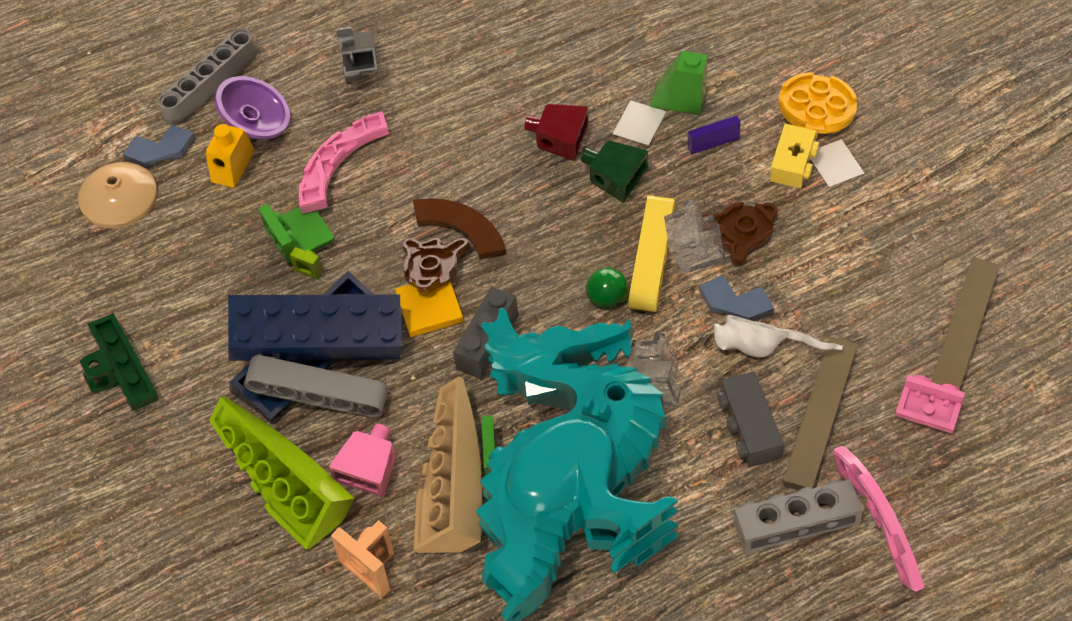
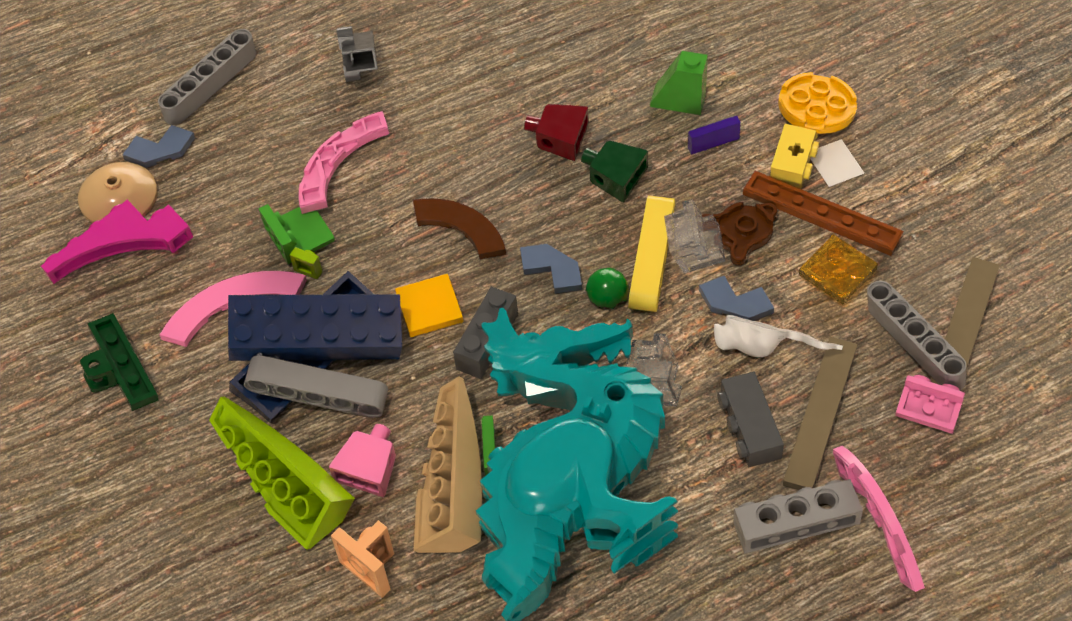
yellow torso [206,124,255,188] -> none
medium lavender dish [215,76,290,139] -> none
reddish brown tile [402,238,470,293] -> none
white sticker [613,100,666,146] -> none
none -> dark pink arch [41,199,193,284]
none -> bright pink tile [160,271,307,347]
none -> sand blue tile [520,244,582,294]
none -> dark orange tile [743,171,904,256]
none -> clear yellow plate [799,234,878,305]
none -> light grey beam [867,281,967,390]

